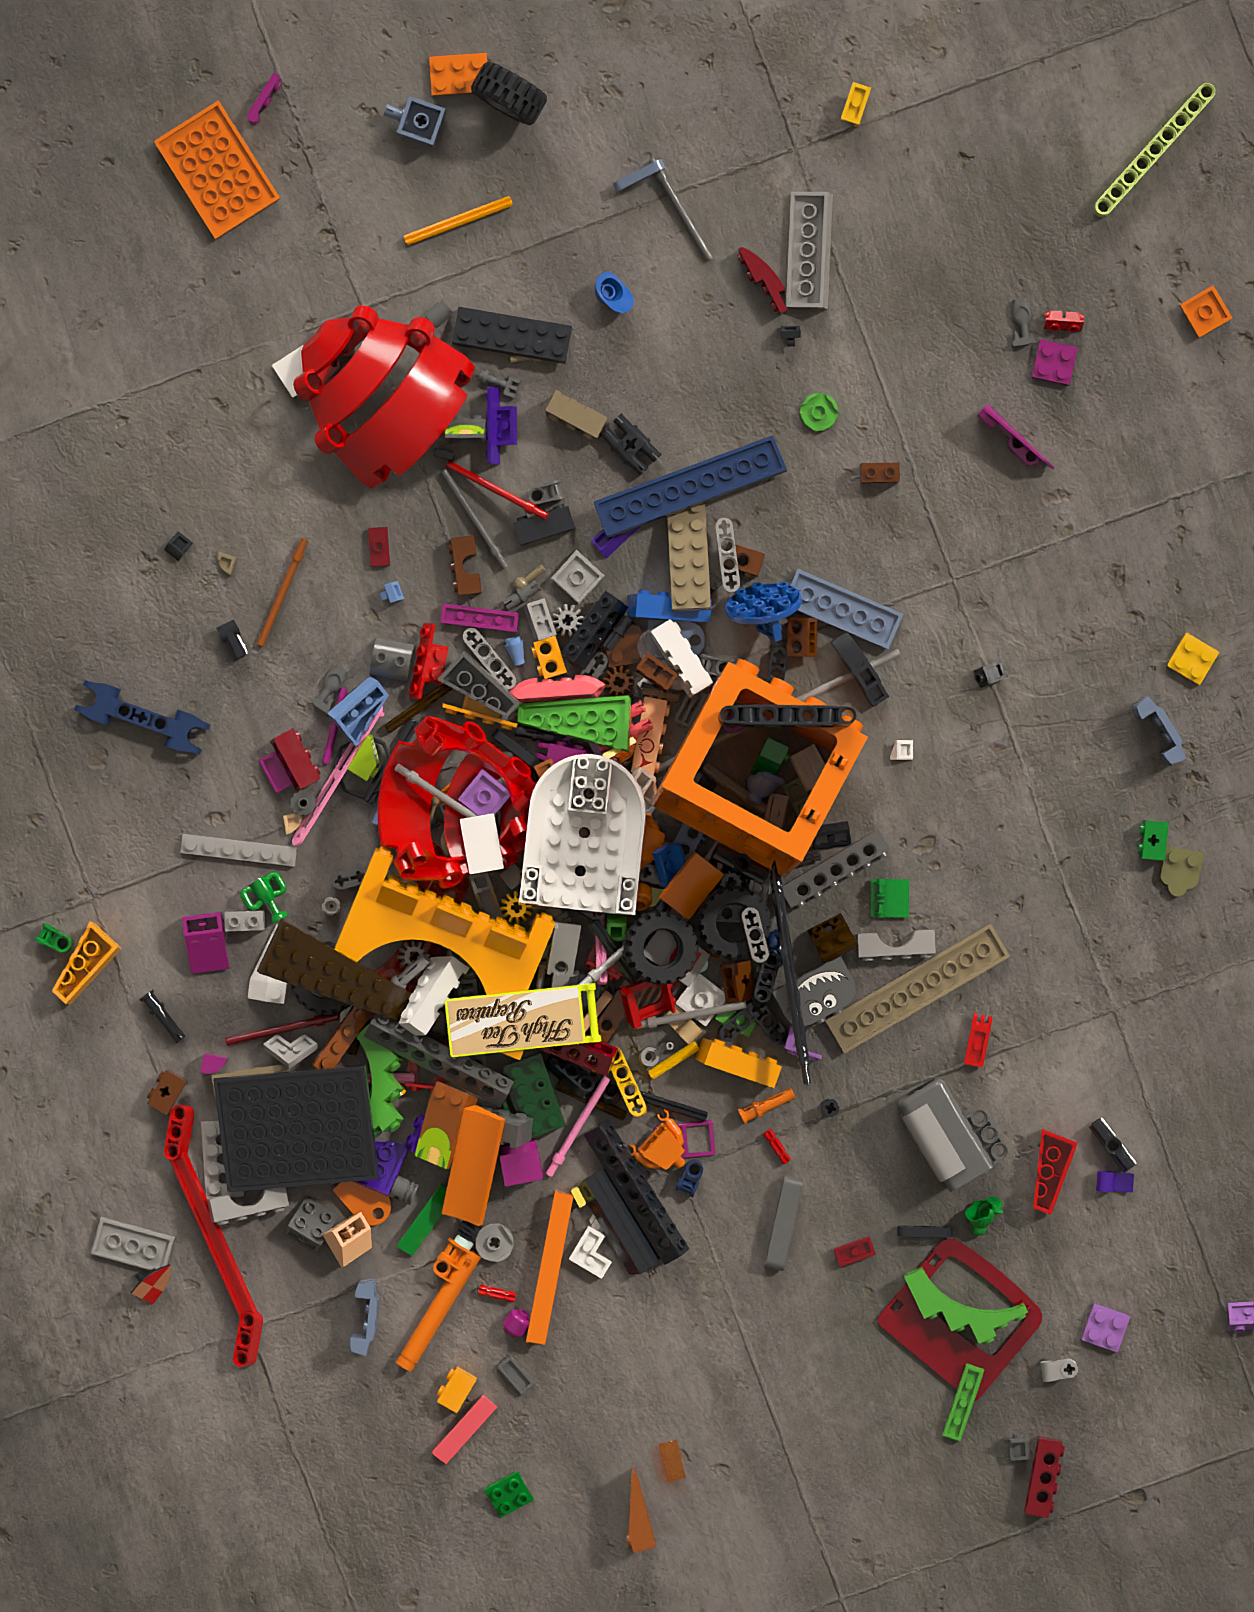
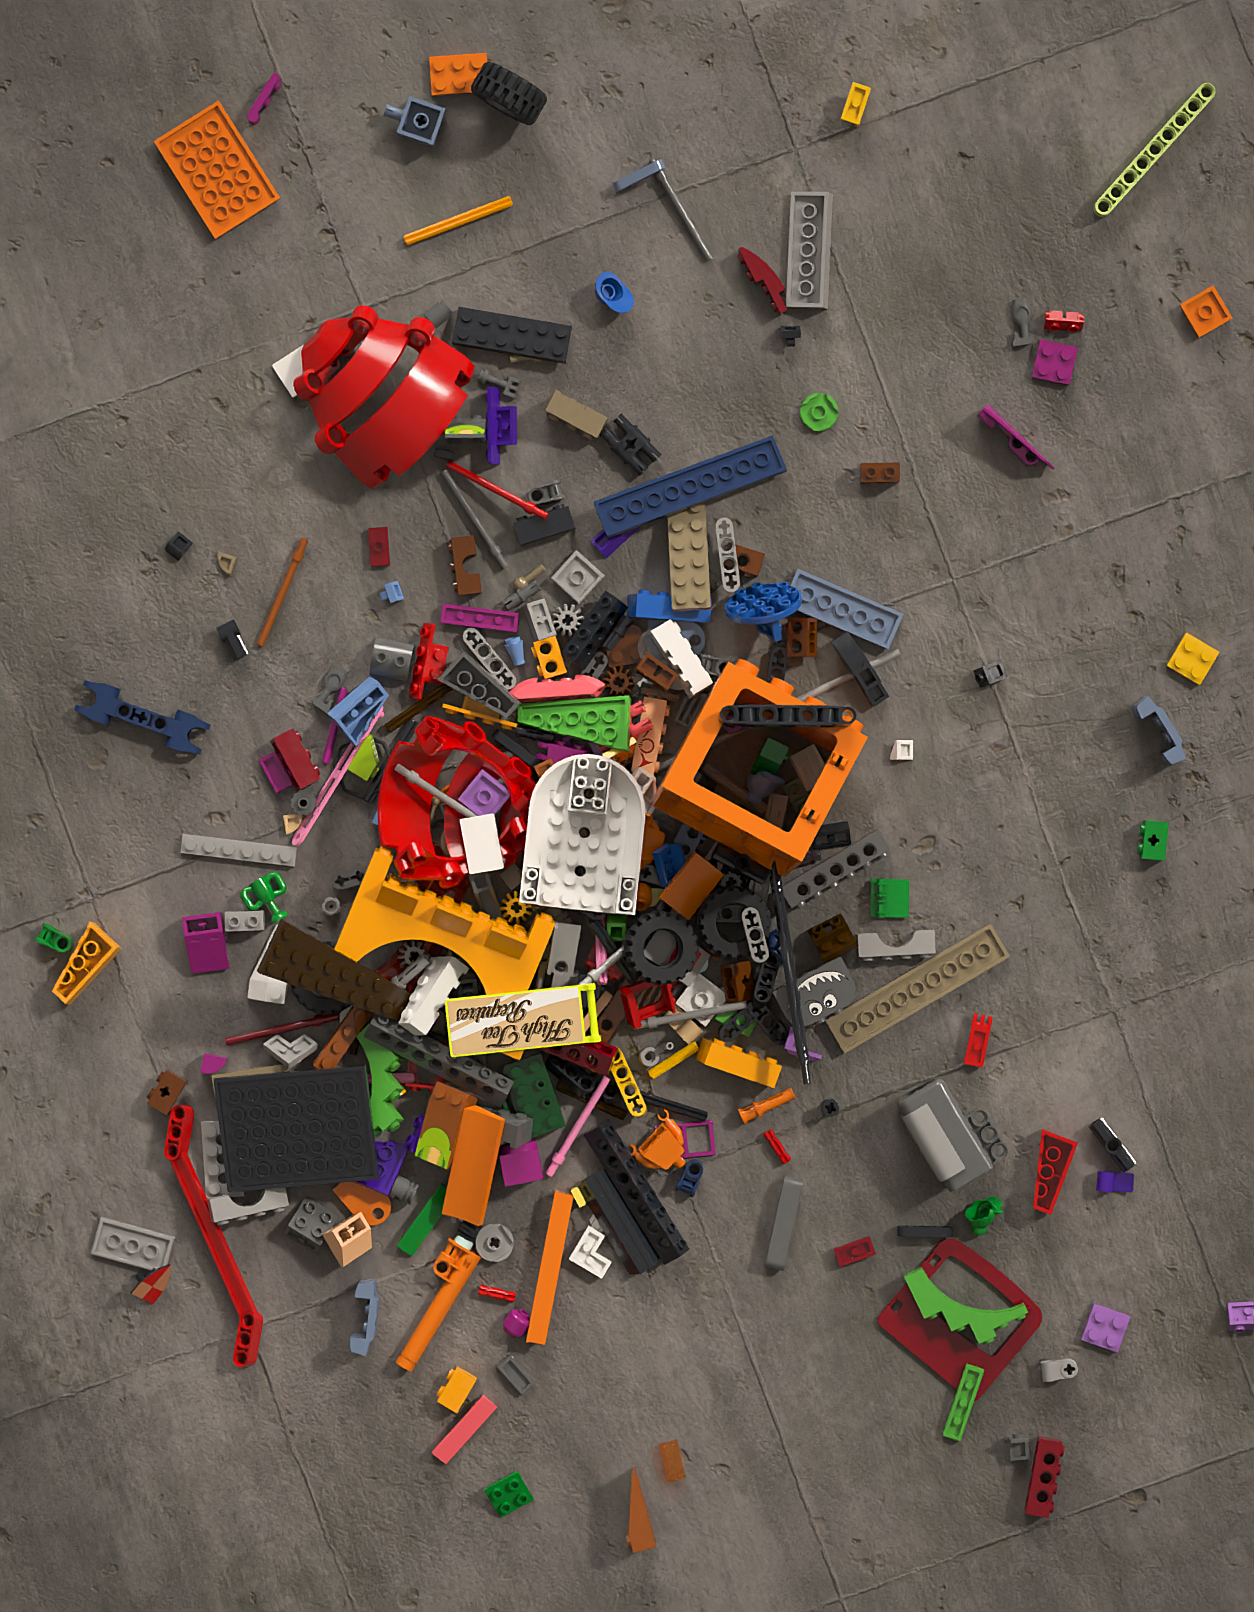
black pin [139,989,186,1043] -> none
olive plate [1160,846,1204,896] -> none

